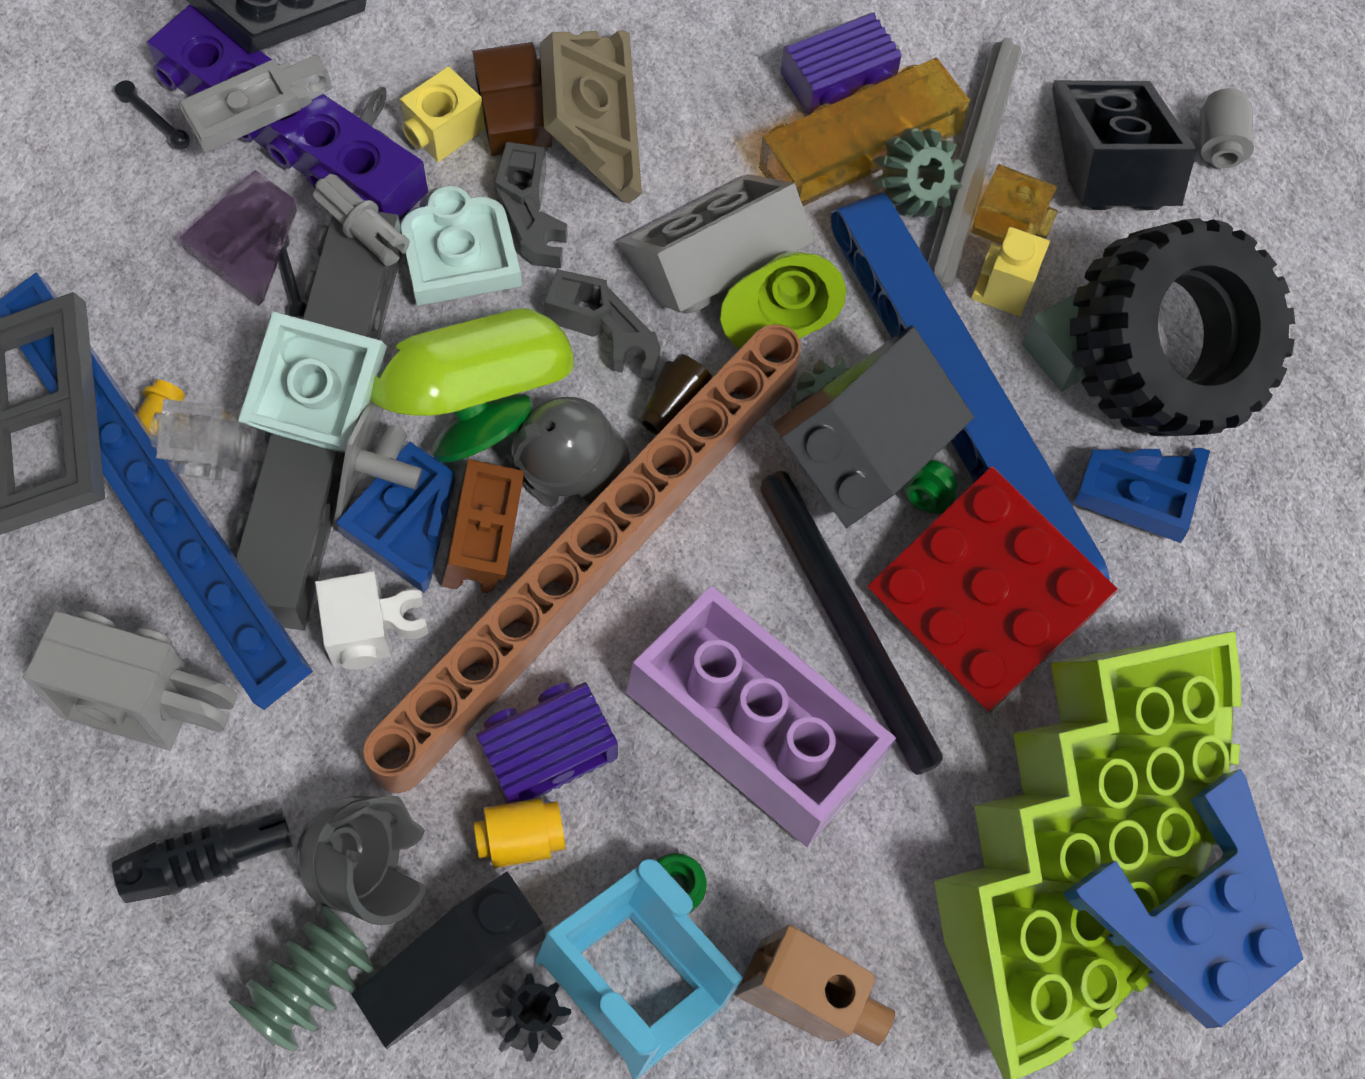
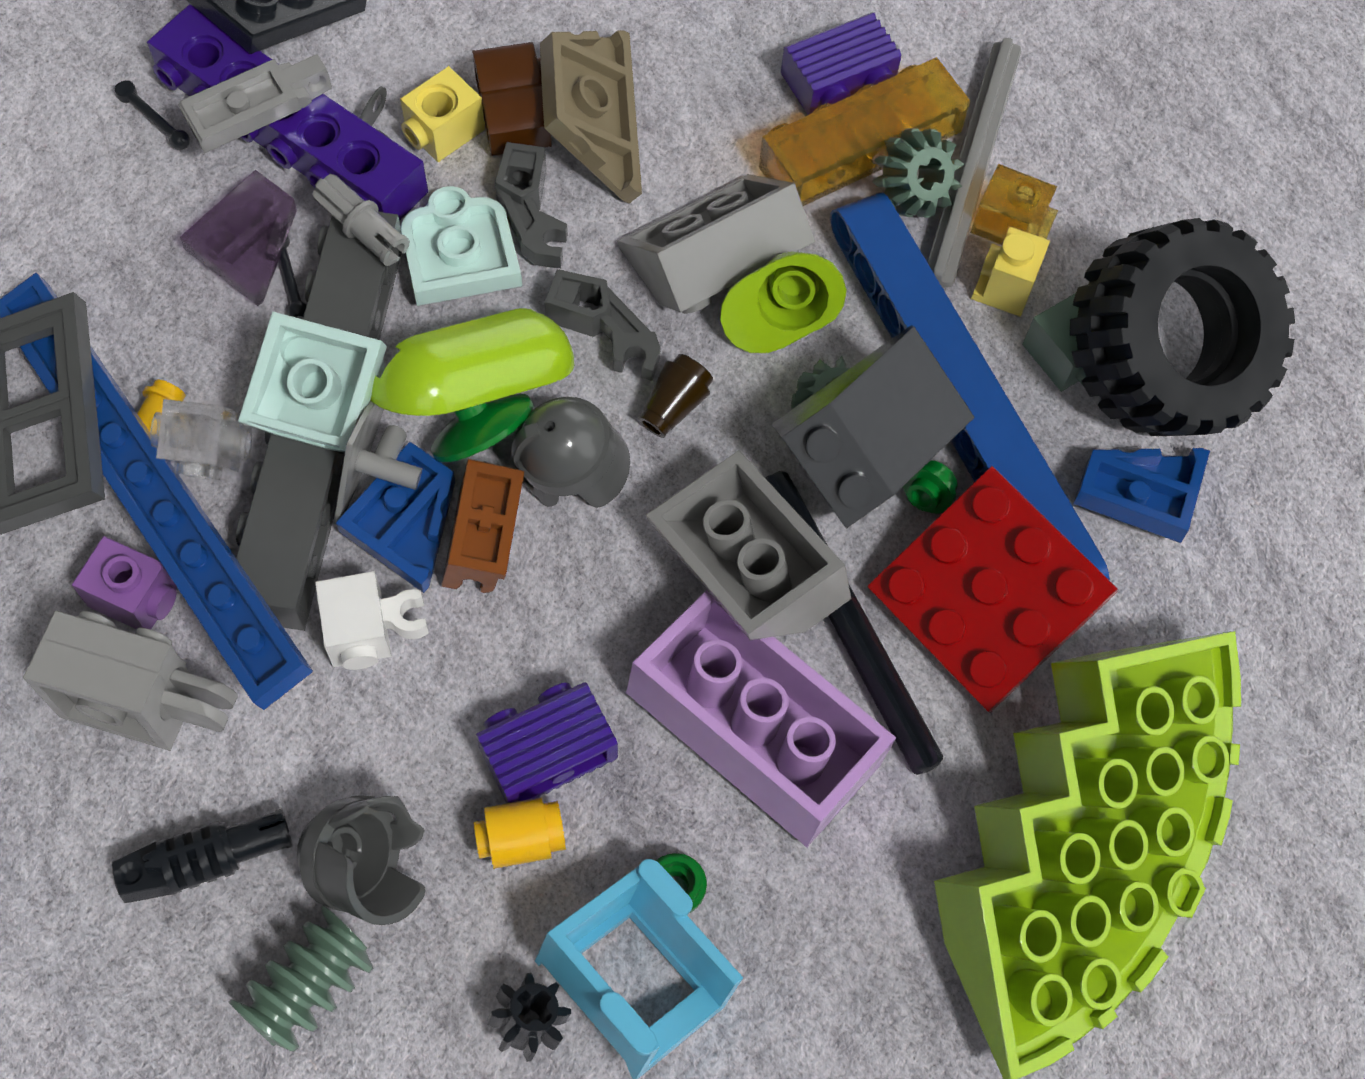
black slope [351,871,546,1050] -> none
nougat beam [363,324,801,794] -> none
medium nougat torso [735,924,895,1046] -> none
black slope [1052,80,1197,210] -> none
blue wing [1063,769,1303,1028] -> none
light grey brick [1200,88,1254,168] -> none
none -> medium lavender brick [72,536,177,630]
none -> light grey slope [646,450,851,640]

